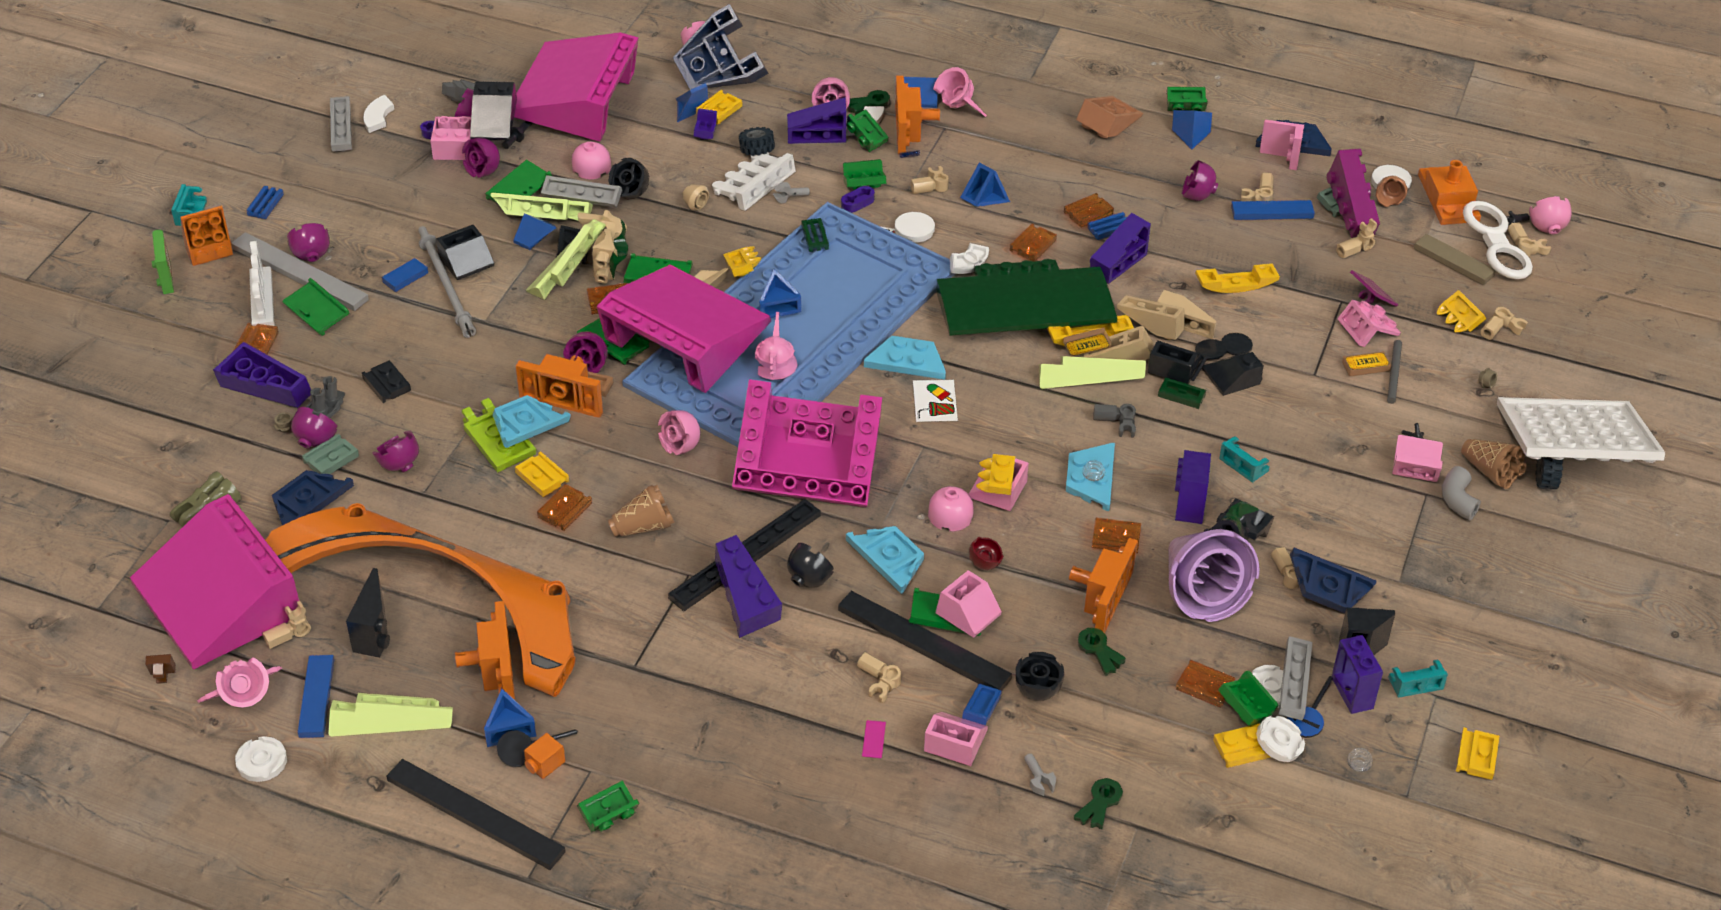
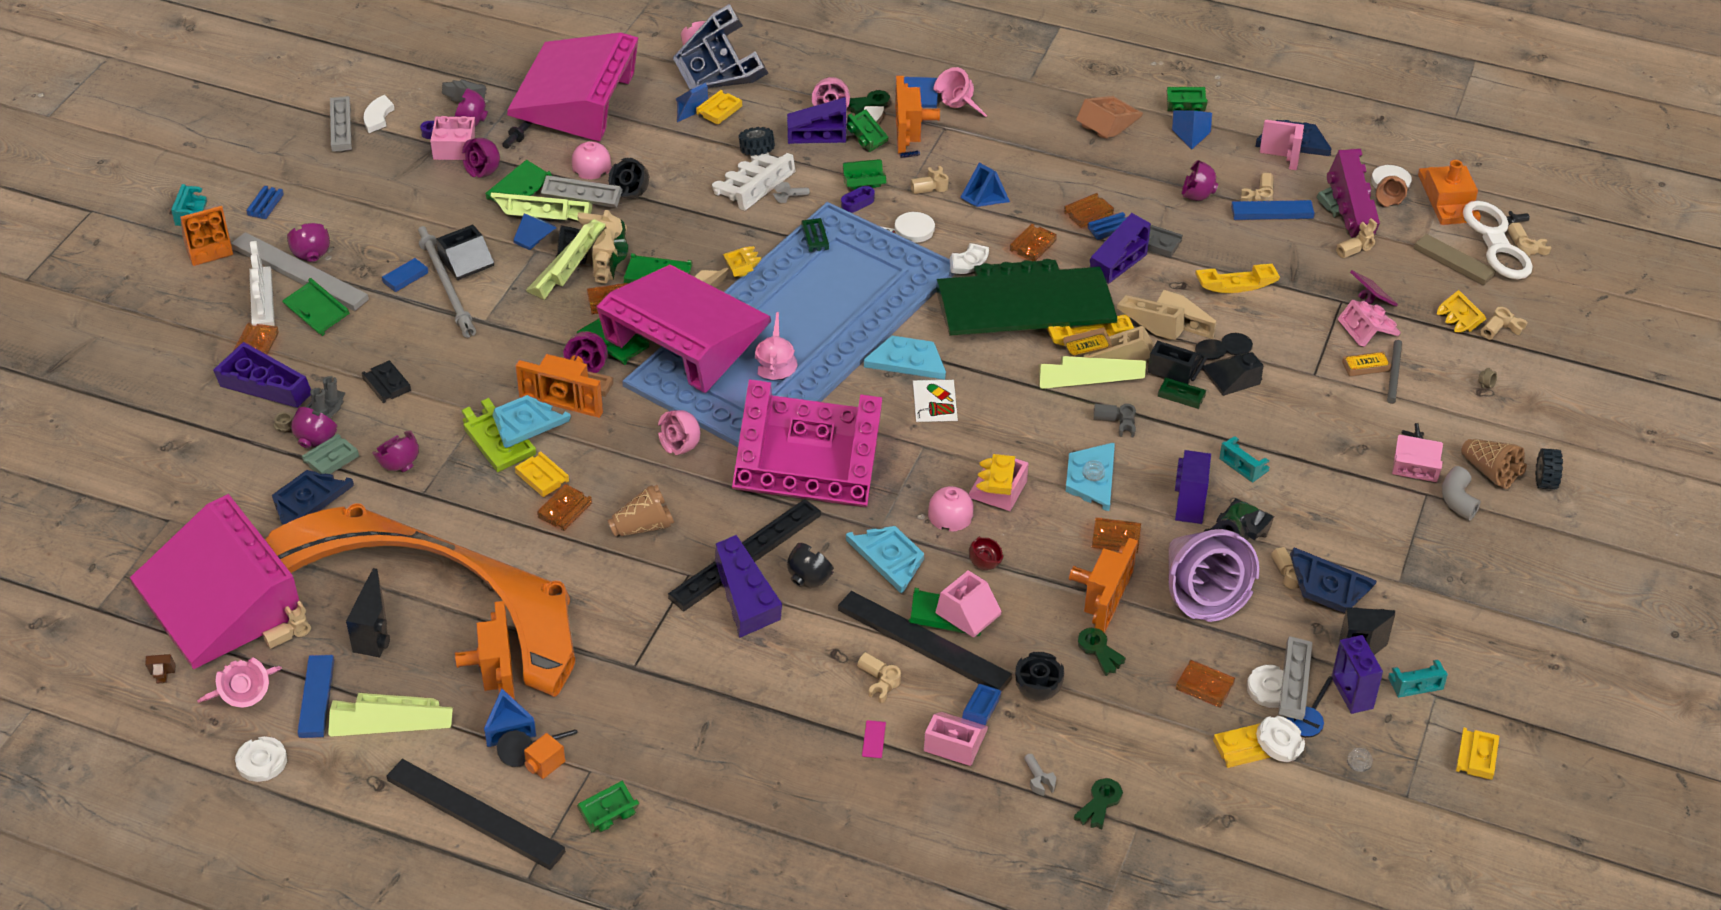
bright green container [152,230,174,294] -> none
olive piece [170,471,242,527] -> none
slope [470,81,517,141] -> none
tan cone [683,184,709,211] -> none
dark purple bracket [694,109,717,139] -> none
blue slope [759,269,801,318] -> none
green bracket [1218,670,1279,726] -> none
white plate [1497,397,1665,463] -> none
bright pink cylinder [1529,196,1572,234] -> none
none -> dark grey plate [1148,225,1183,258]

